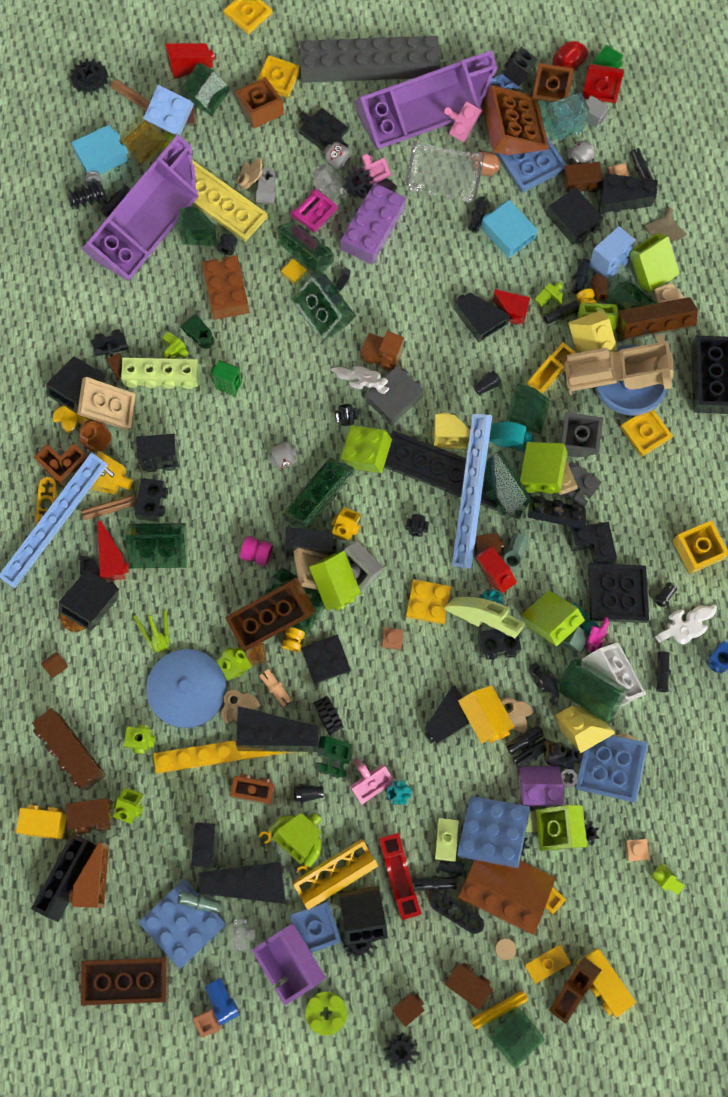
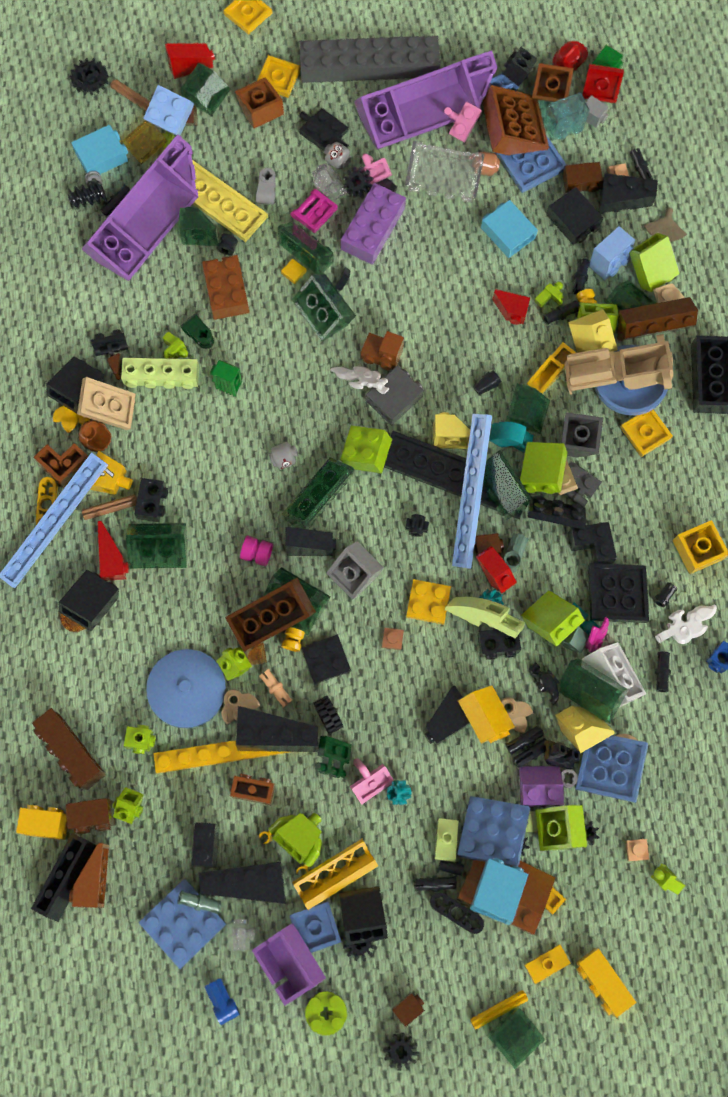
reddish brown slope [41,652,68,678] -> none
black tile [80,555,100,575] -> none
reddish brown brick [81,957,169,1006] -> none
lime plant [133,610,171,653] -> none
black brick [136,433,180,472] -> none
nougat plate [192,1008,222,1038] -> none
tan plate [237,157,262,190] -> none
tan plate [293,548,328,590] -> none
black cone [294,783,324,804] -> none
lime brick [309,551,361,611] -> none
yellow brick [332,507,361,541] -> none
black gear [335,404,358,426] -> none
red arch [379,833,422,920] -> none
reddish brown brick [443,962,493,1010] -> none
black slope [454,292,510,343] -> none
black pin [468,196,489,233] -> none
tan tile [495,938,516,960] -> none
reddish brown slope [549,957,602,1024] -> none
light grey head [568,140,594,165] -> none
reddish brown cone [590,274,608,301] -> none
none -> medium azure brick [470,858,528,925]

